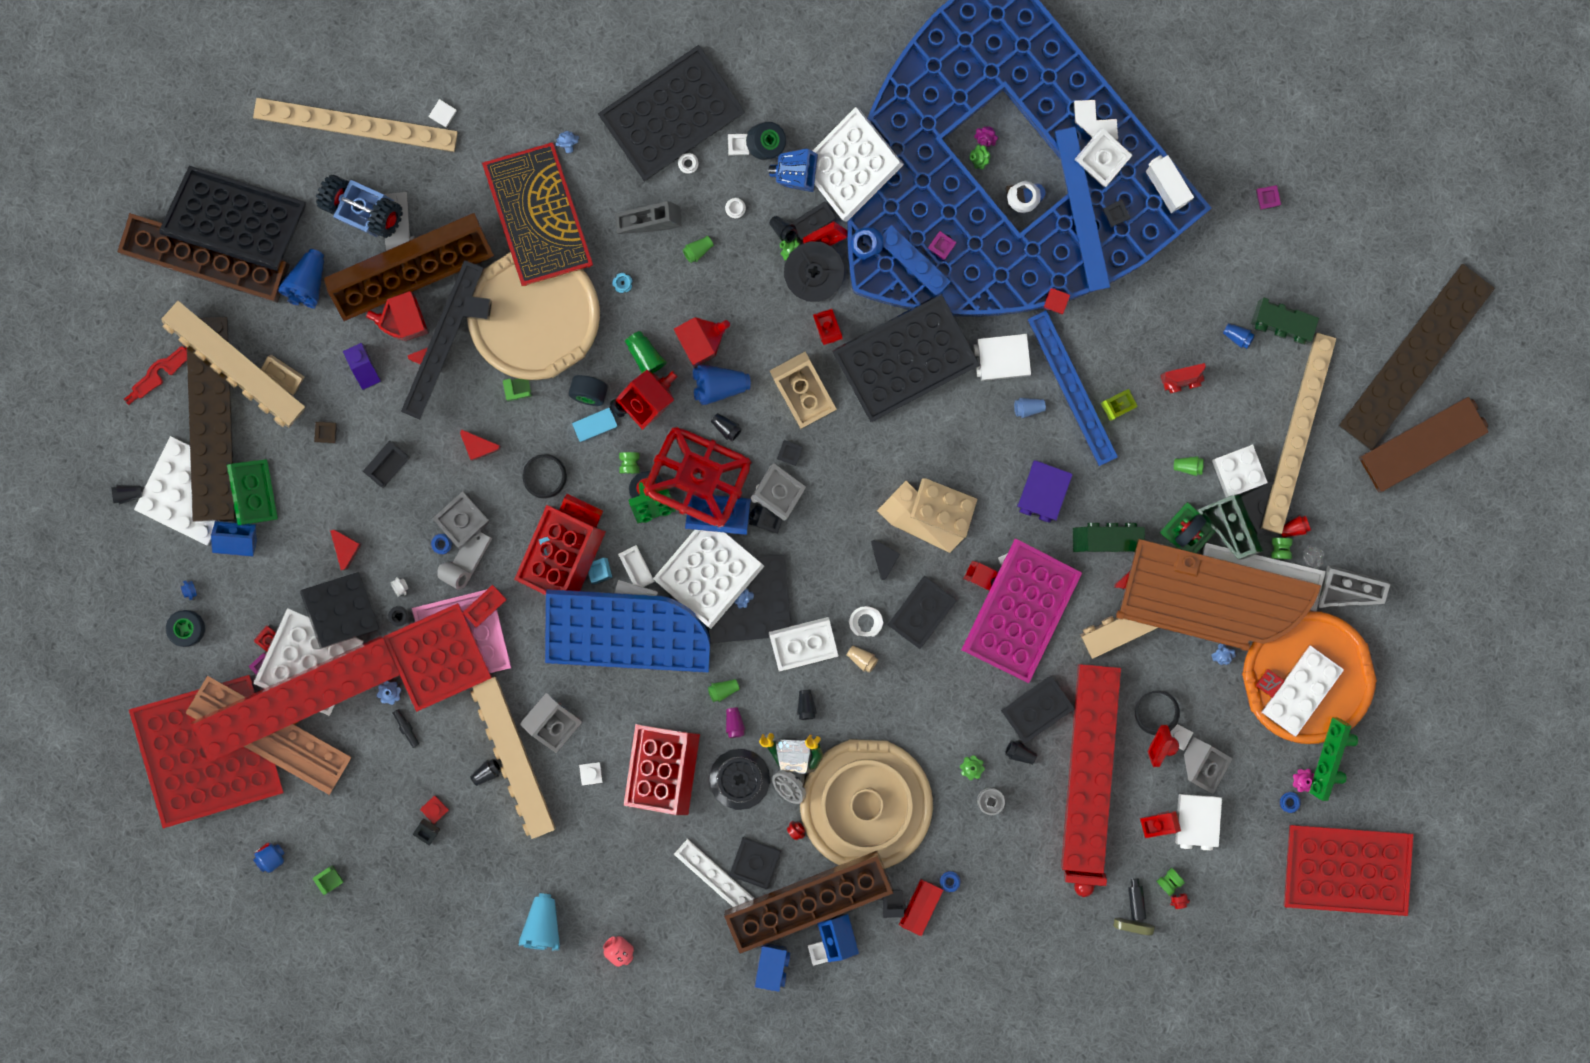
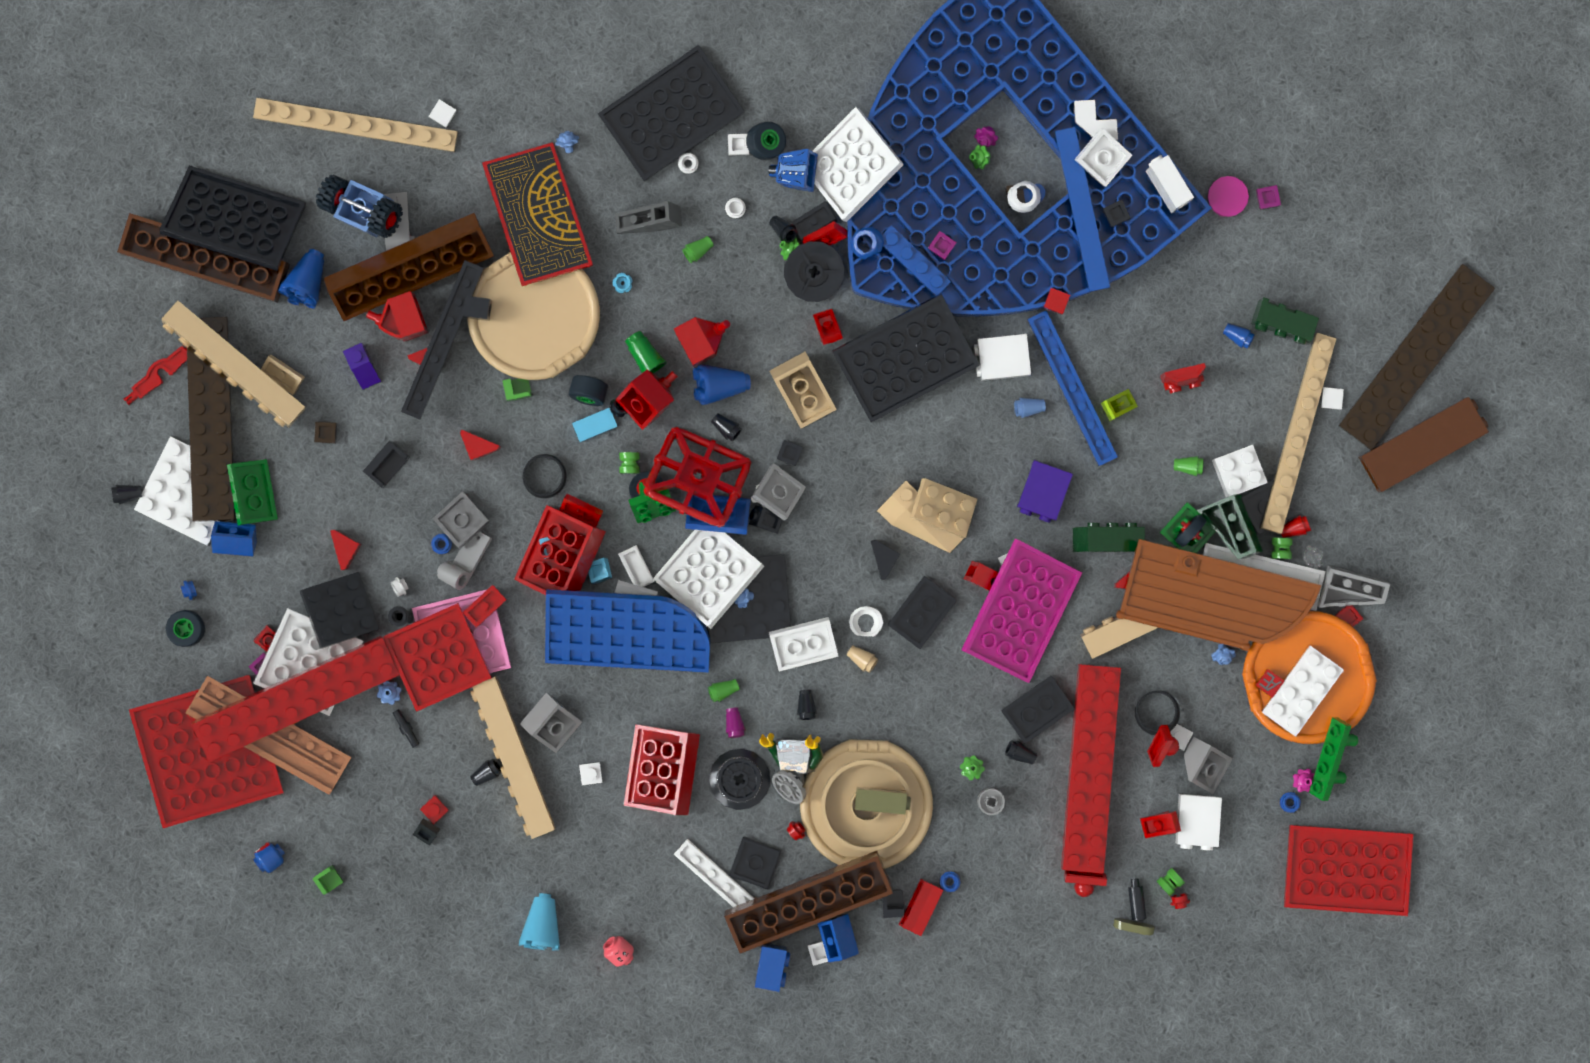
none -> olive brick [855,787,911,815]
none -> dark pink tile [1208,176,1249,217]
none -> white tile [1321,387,1344,410]
none -> red tile [1334,605,1363,627]

